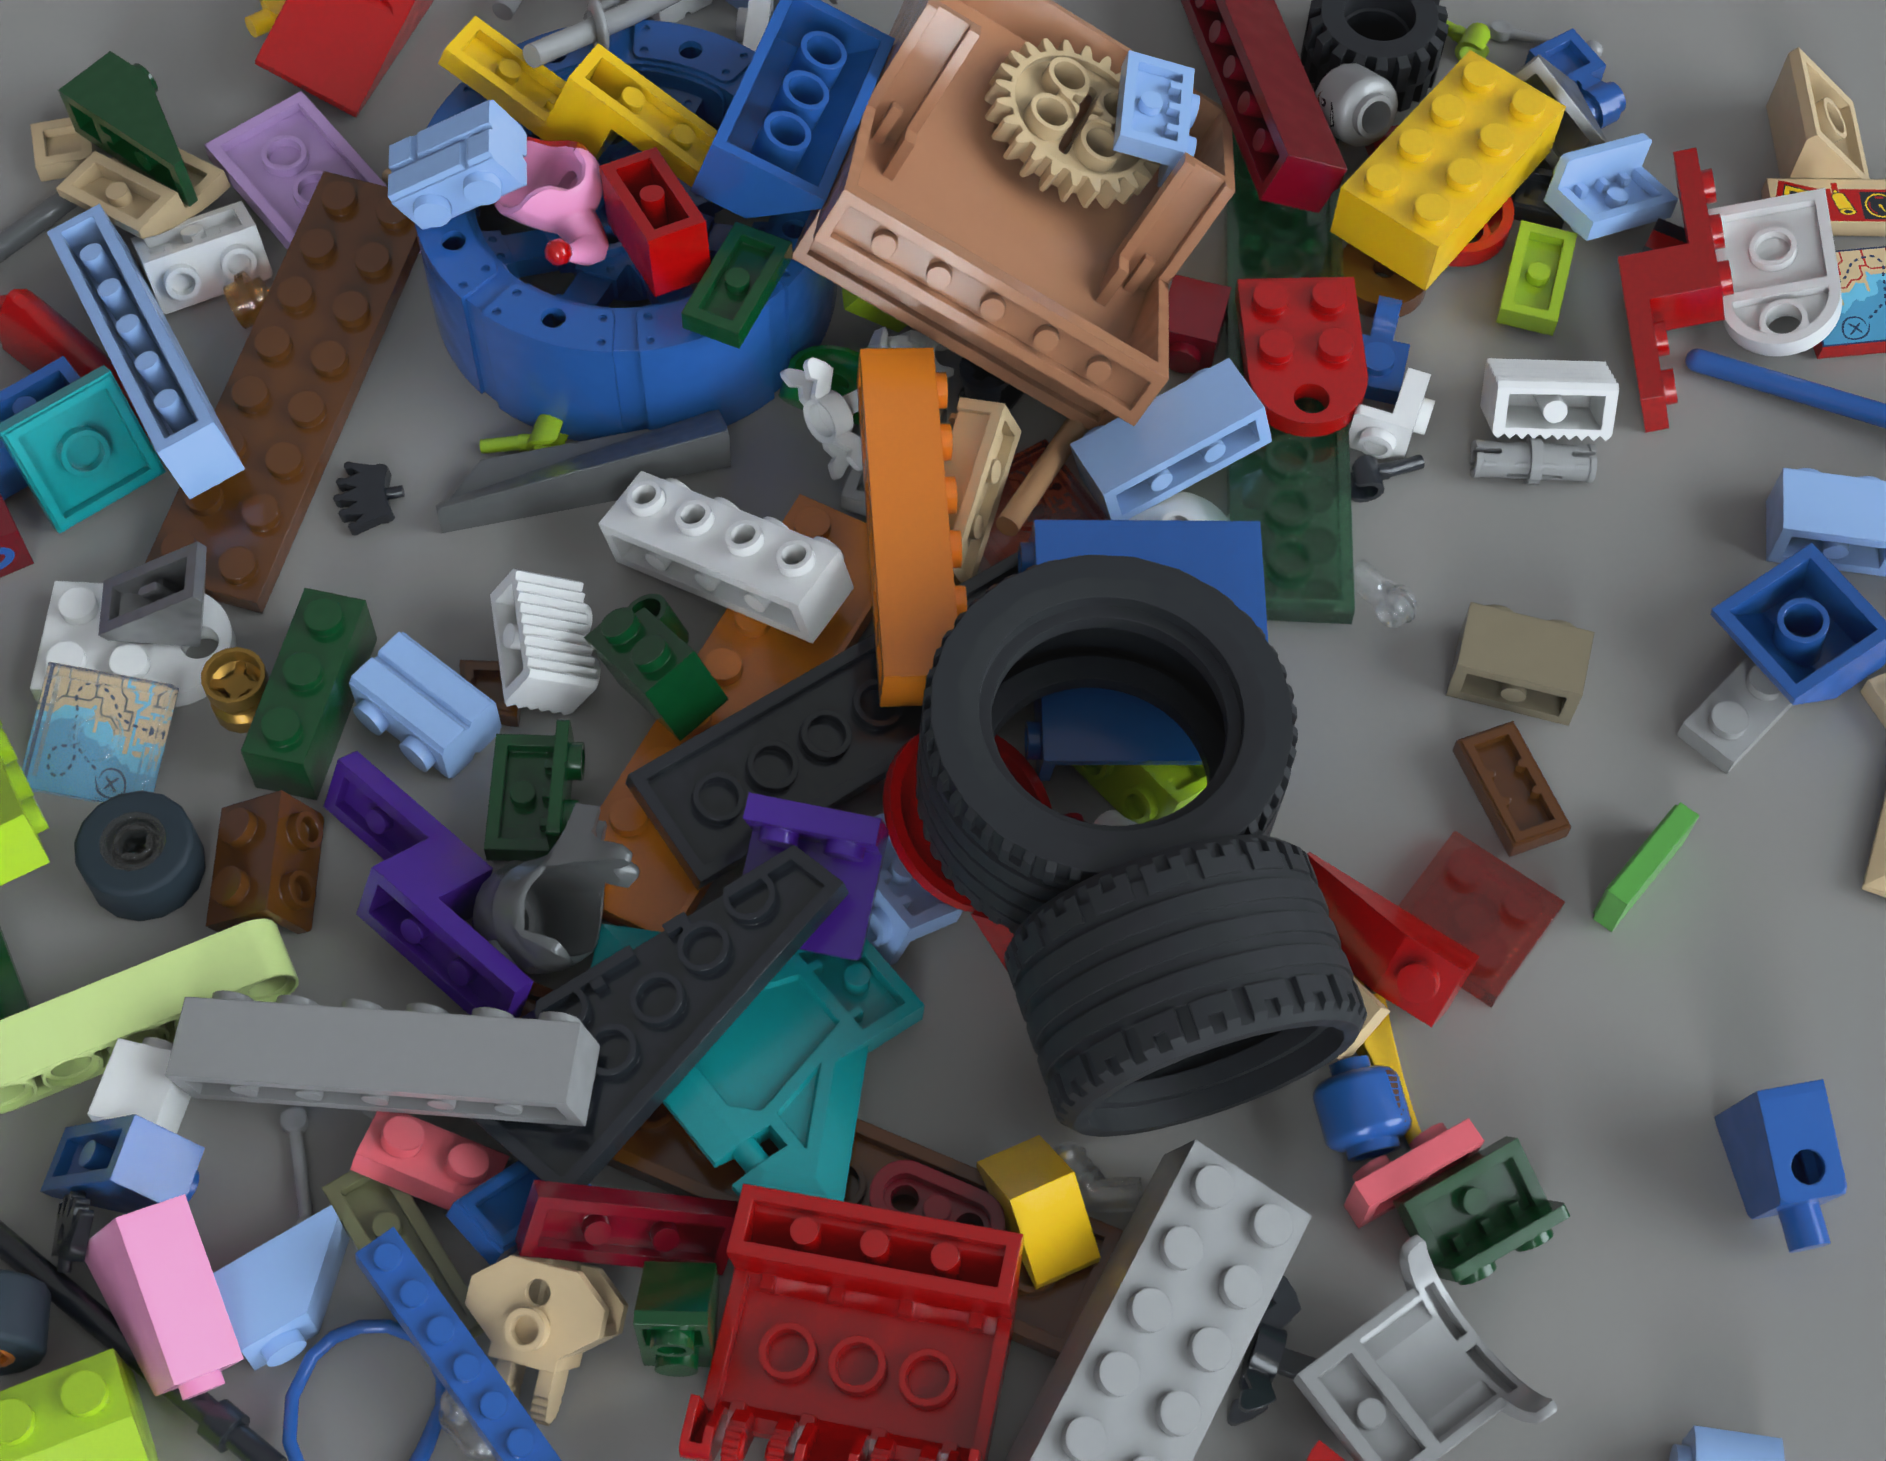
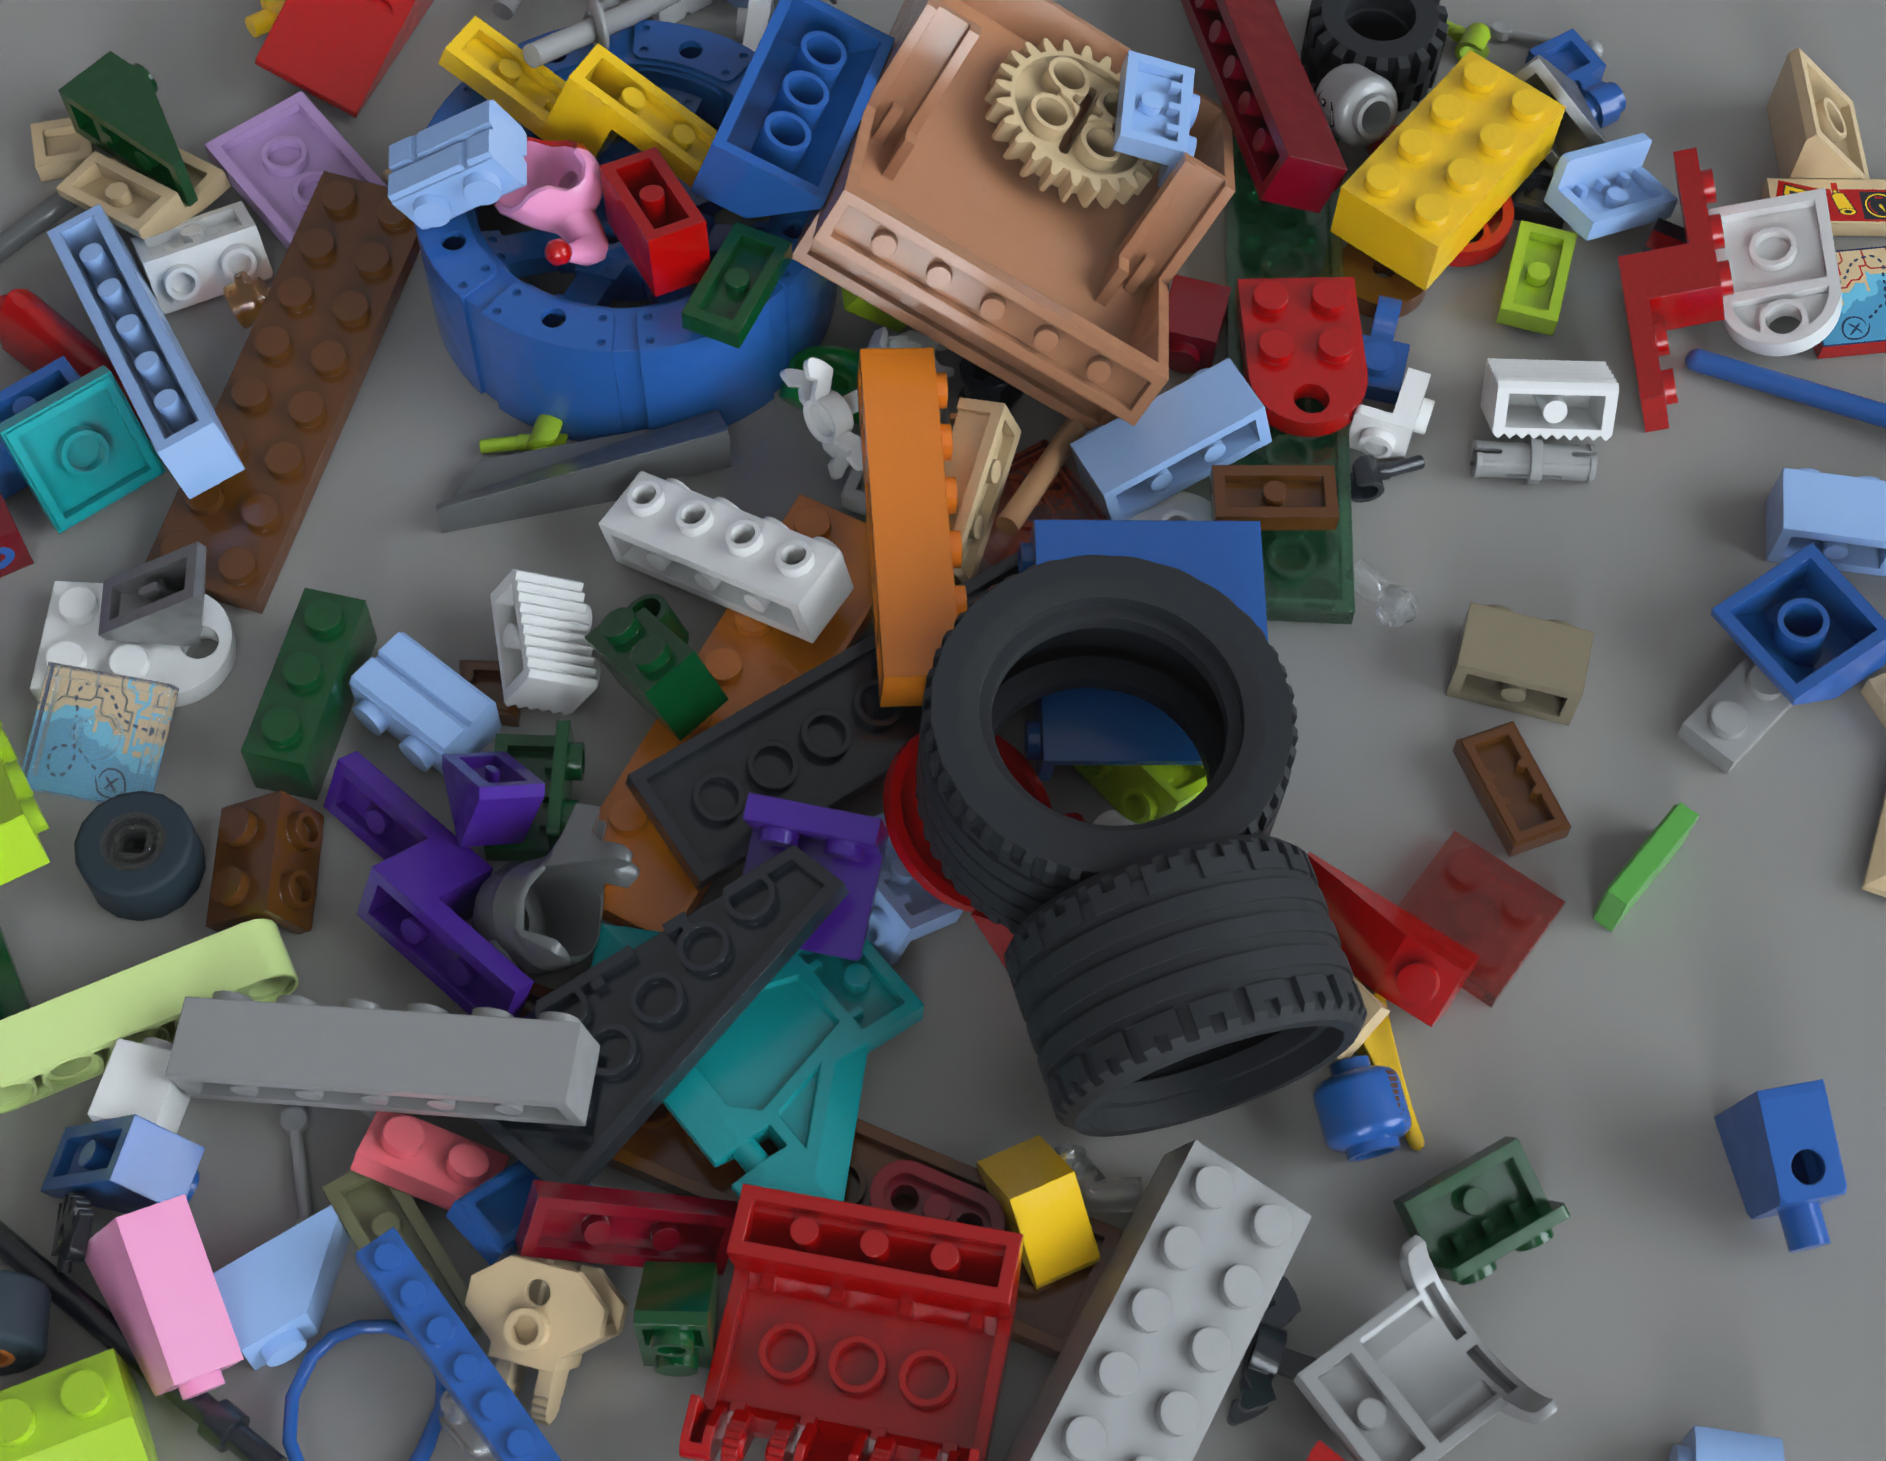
pearl gold wheel [201,647,269,734] -> none
black piece [333,462,405,536] -> none
coral plate [1344,1118,1484,1228] -> none
none -> dark purple slope [442,751,545,847]
none -> reddish brown plate [1209,465,1339,530]

